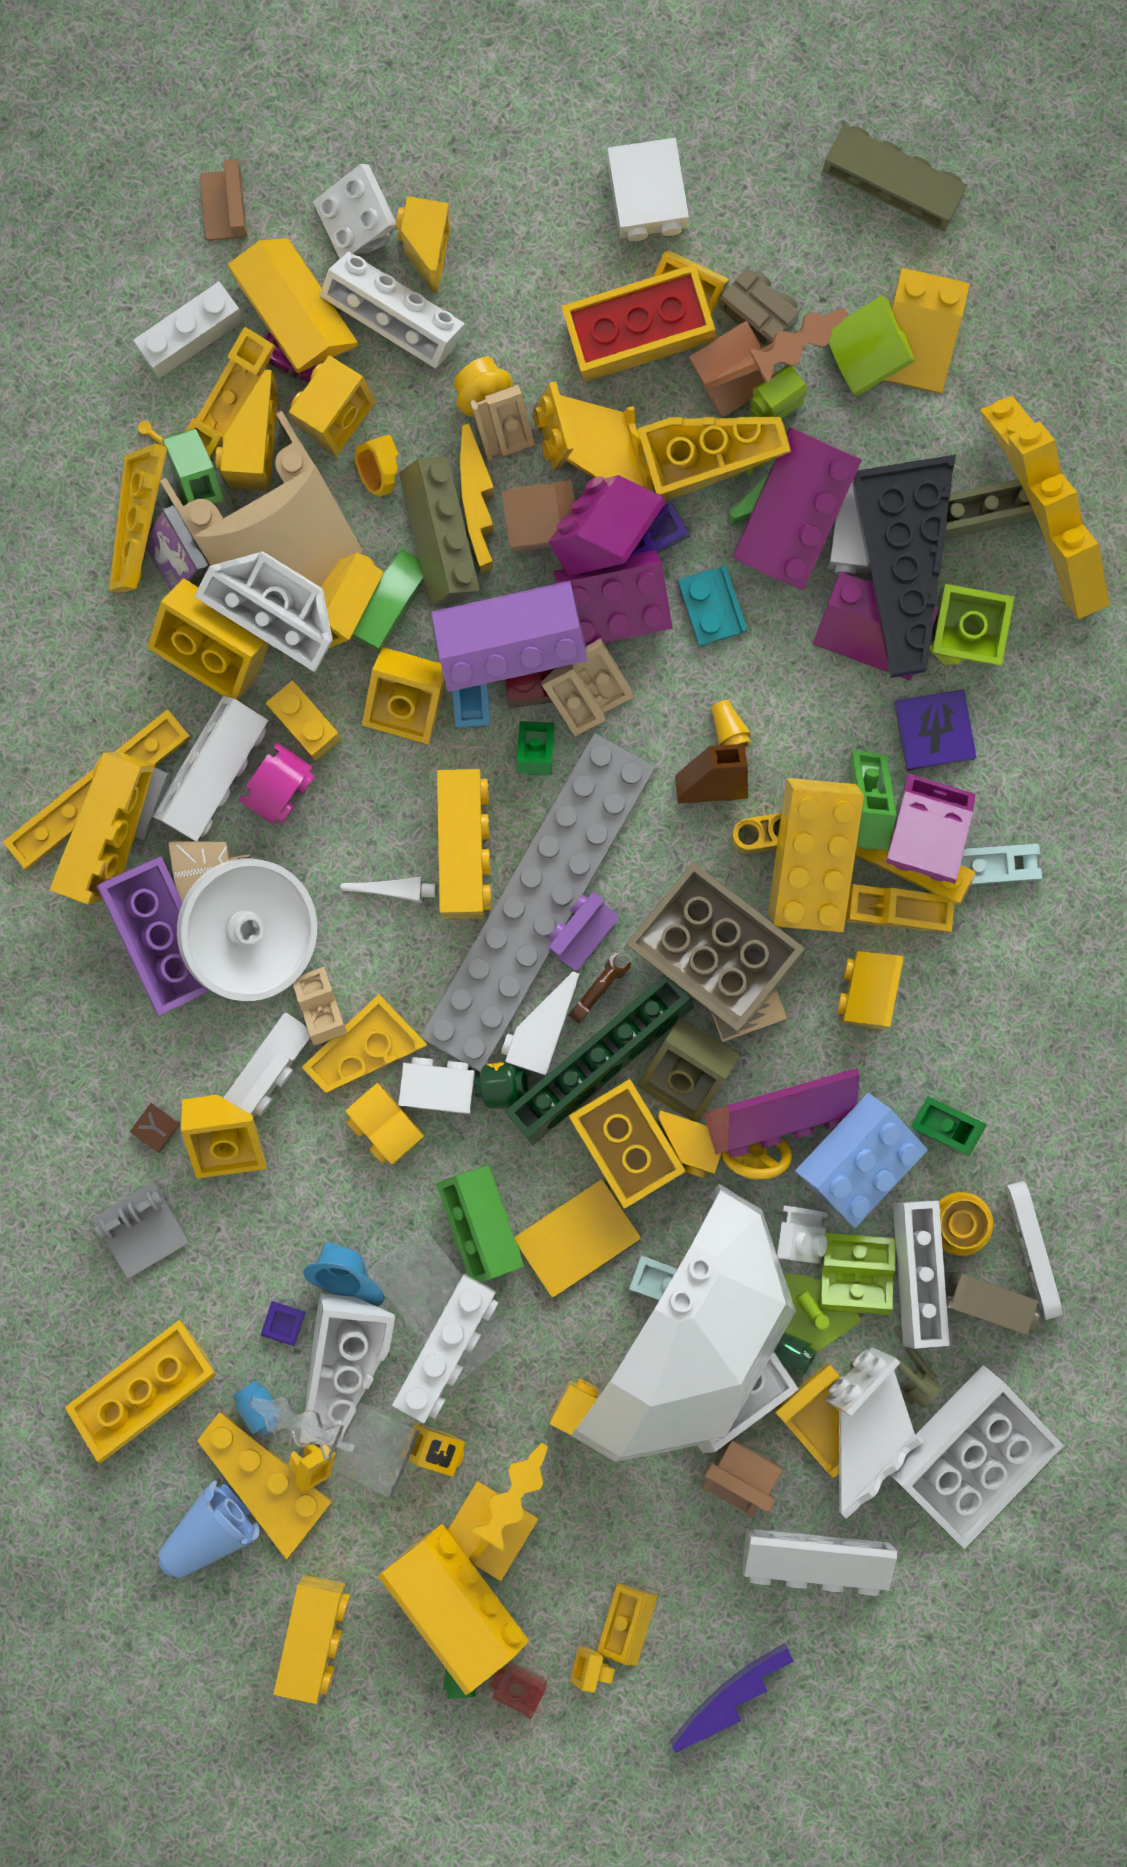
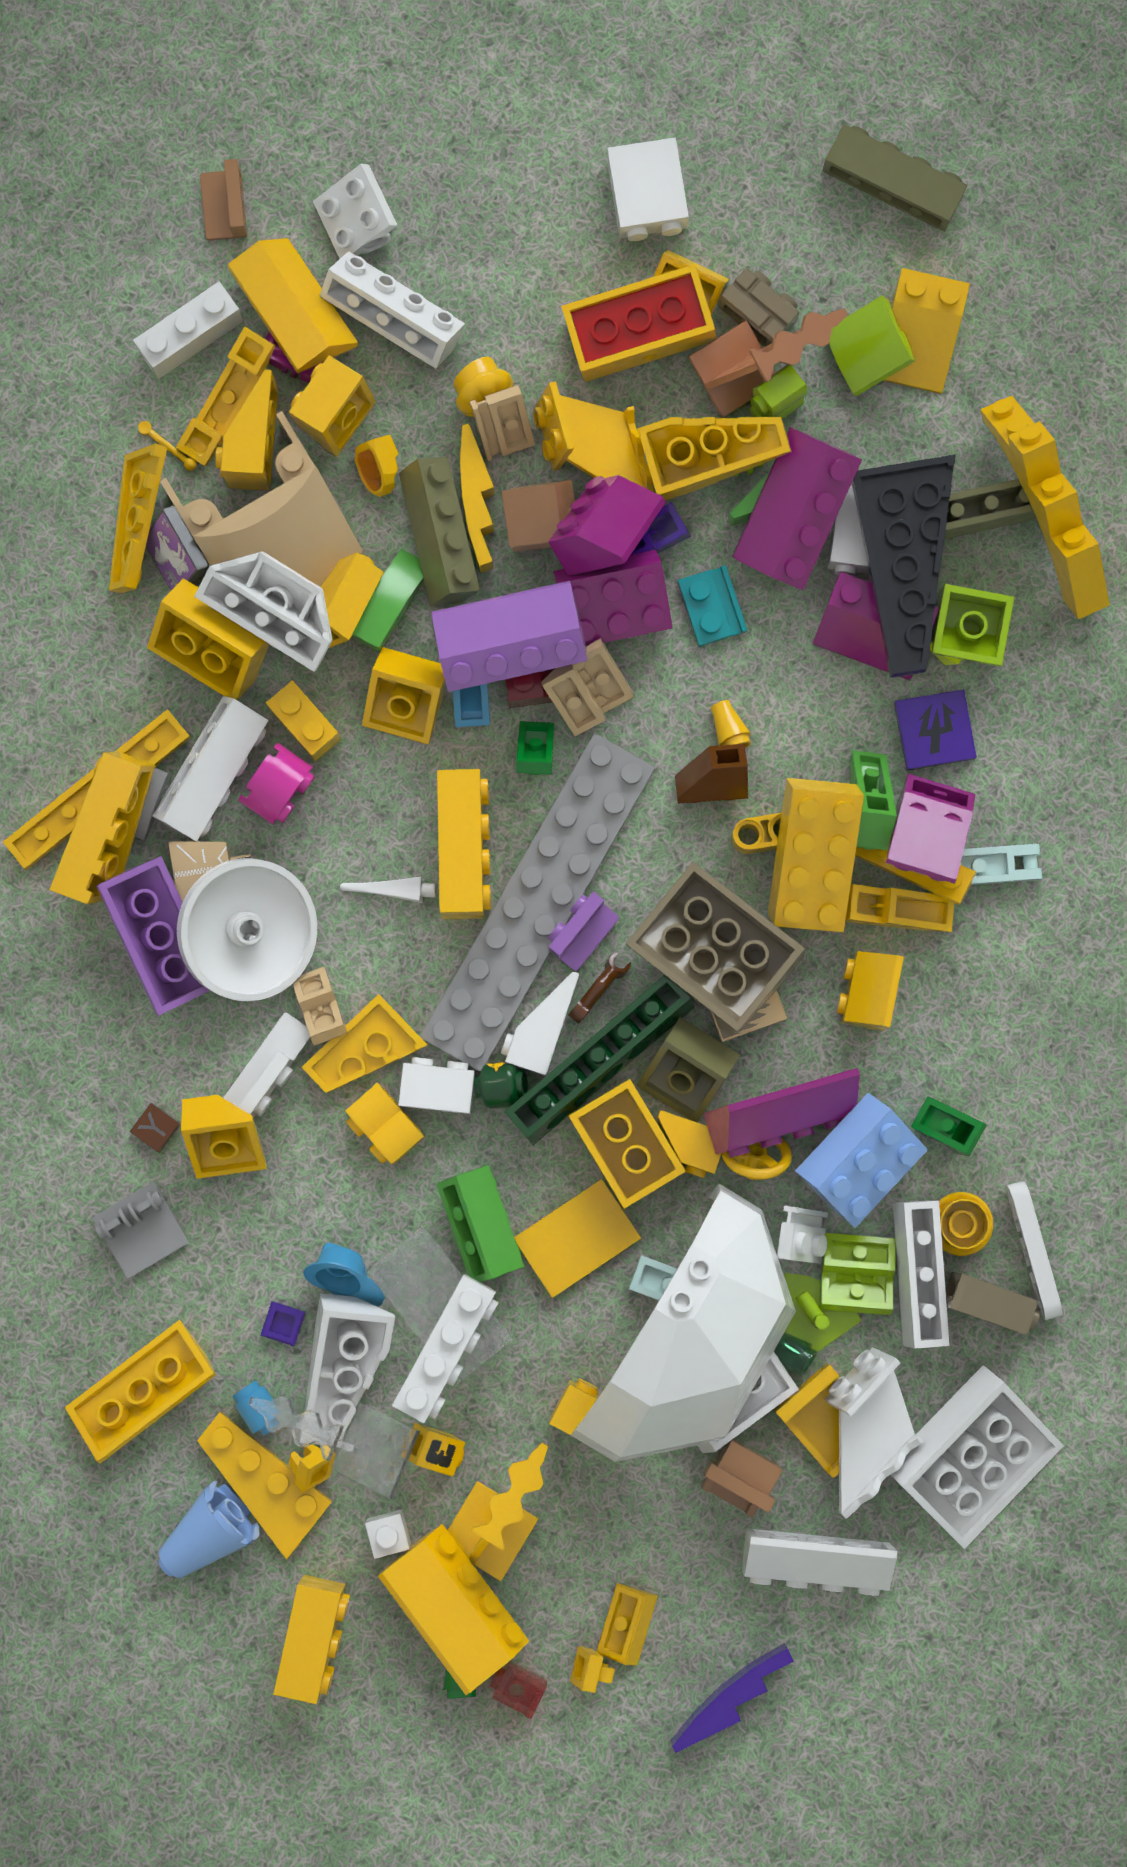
bright green slope [162,429,224,506] -> none
yellow slope [396,196,451,293] -> none
olive plant [850,1326,942,1408] -> none
none -> white brick [365,1509,411,1559]

